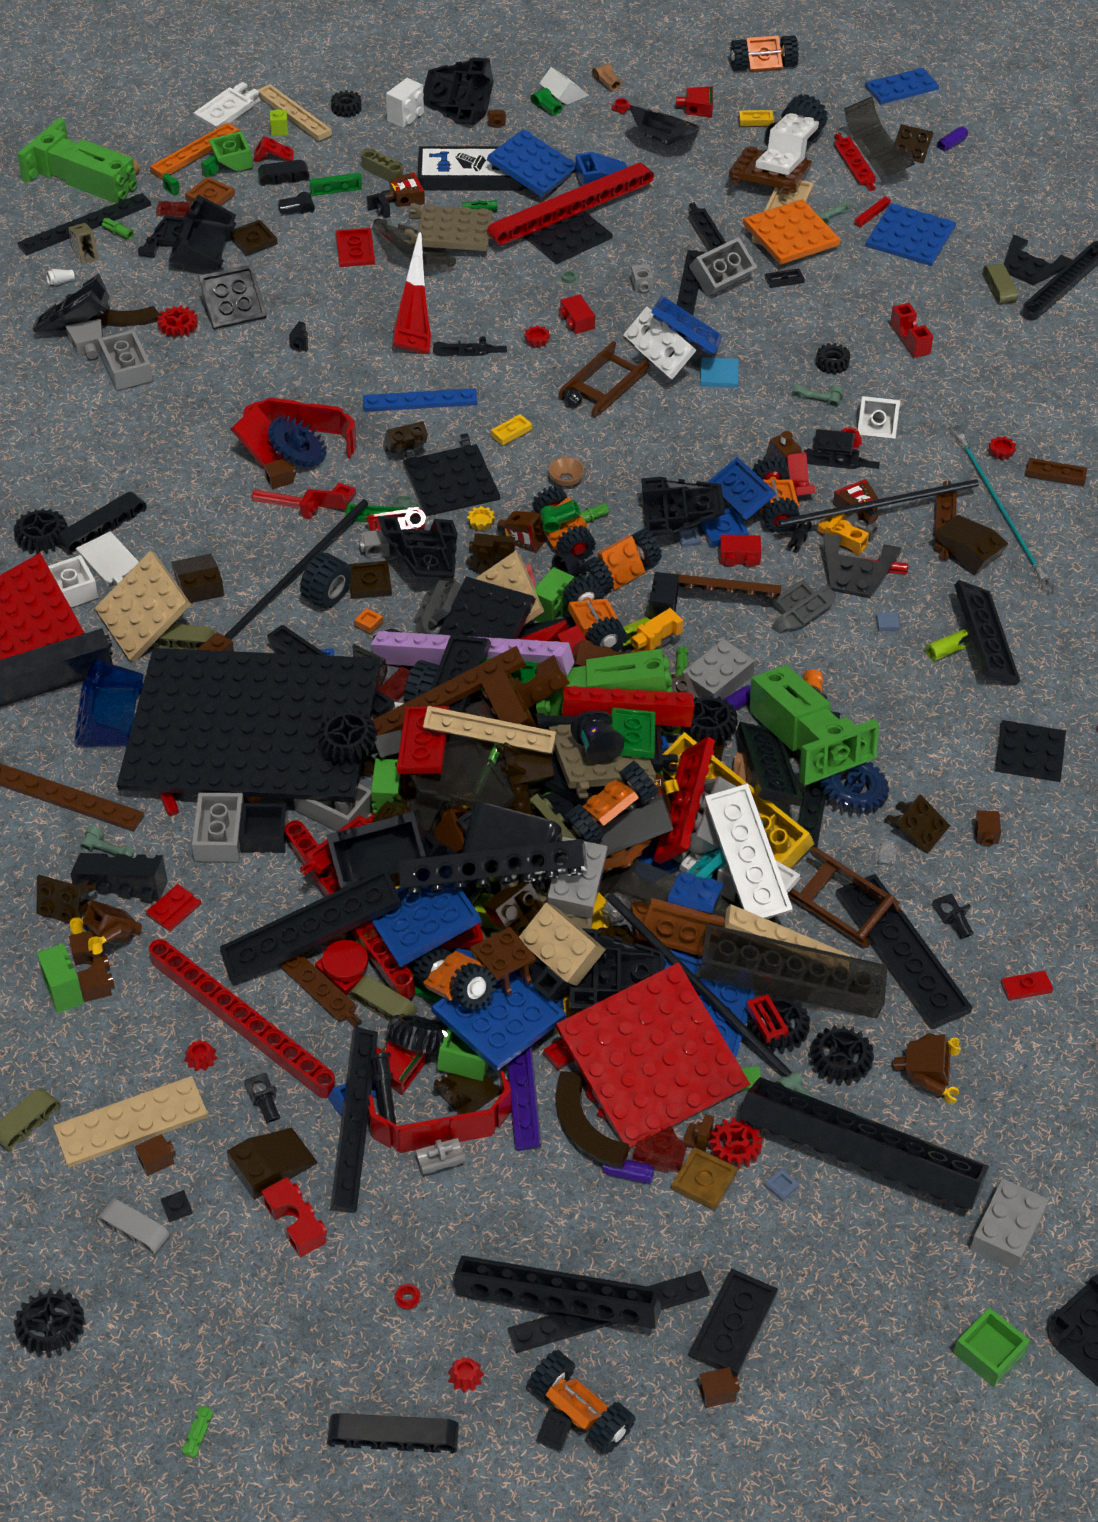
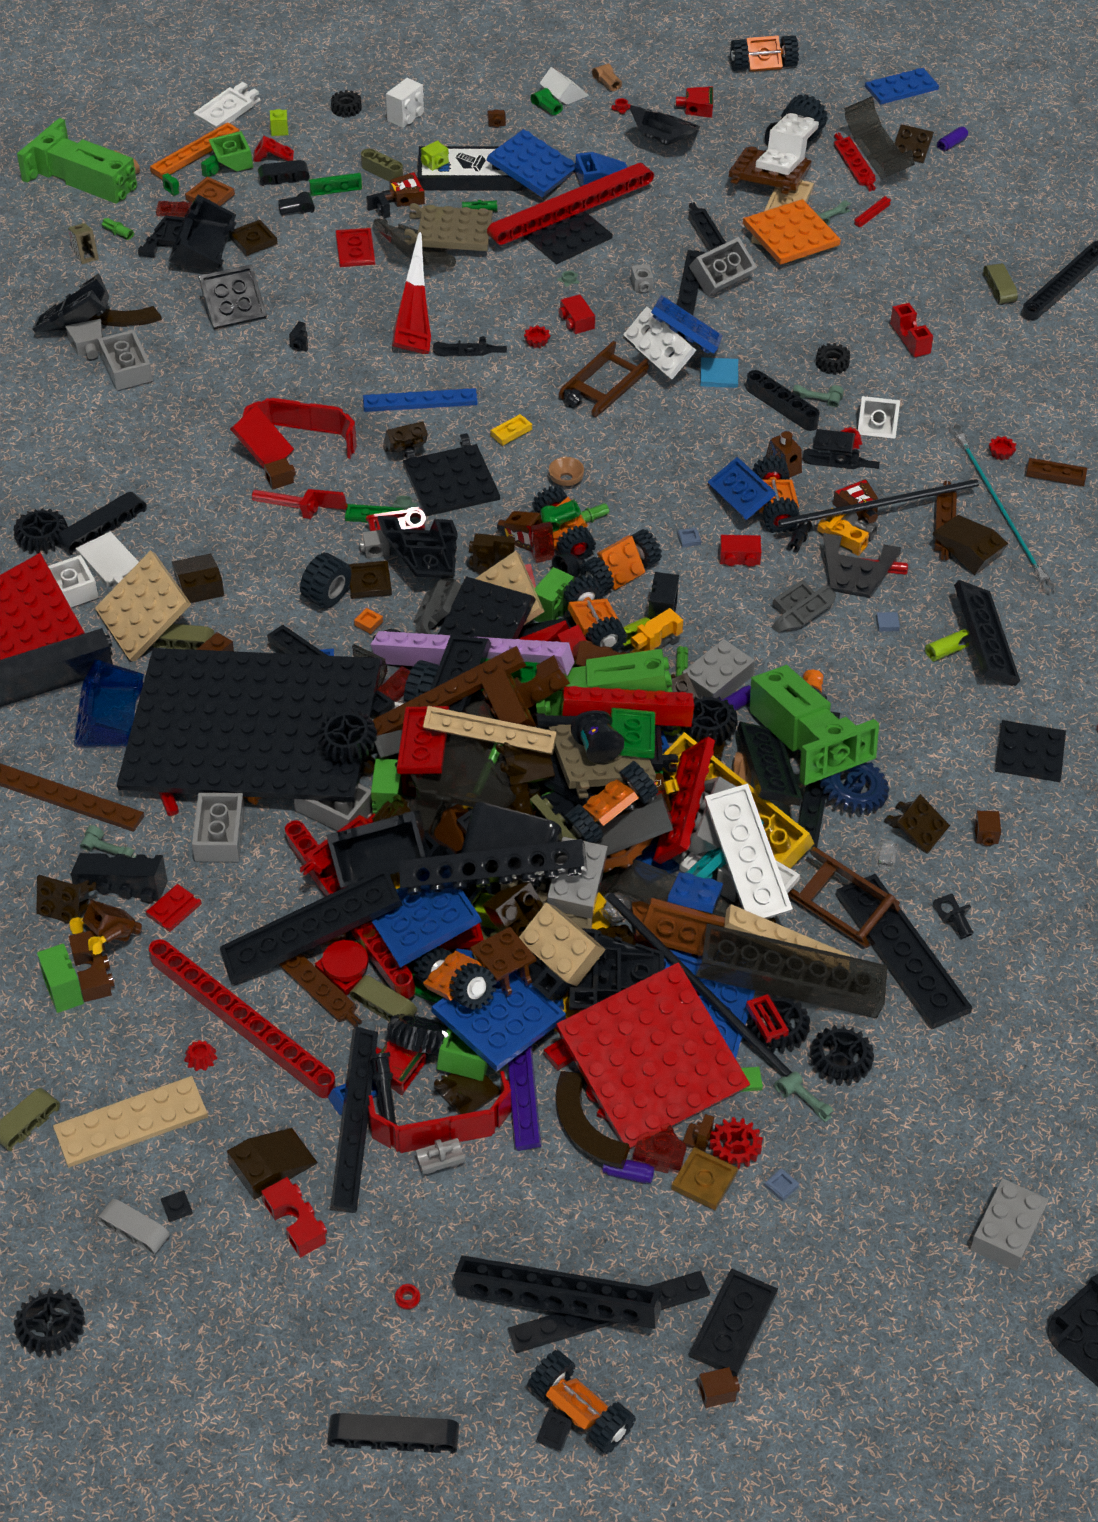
black plate [17,193,151,256] -> none
white cone [46,269,75,287] -> none
reddish brown brick [135,1134,176,1176] -> none
red gear [157,305,198,338] -> none
bright green axle [182,1406,213,1458] -> none
black piece [224,499,368,640] -> none
black piece [239,803,288,853] -> none
black bracket [244,1073,281,1123] -> none
tan plate [257,84,332,141] -> none
dark blue gear [267,416,327,467] -> none
red plate [332,482,356,504] -> none
black wedge [423,57,494,125] -> none
red piece [447,1357,484,1393] -> none
yellow piece [467,506,495,531] -> none
black wedge [641,477,725,536] -> none
reddish brown plate [661,572,782,597] -> none
blue plate [700,508,749,547] -> none
yellow plate [739,110,774,126] -> none
black brick [739,1077,989,1210] -> none
black tile [765,268,805,288] -> none
red bracket [786,452,815,496] -> none
blue plate [865,203,957,266] -> none
reddish brown torso [894,1033,961,1104] -> none
bright green piece [953,1307,1031,1387] -> none
red plate [1001,970,1053,1001] -> none
black wing [1004,235,1072,286] -> none
none -> lime brick [421,140,449,171]
none -> clear red plate [531,522,555,563]
none -> black beam [746,370,820,431]

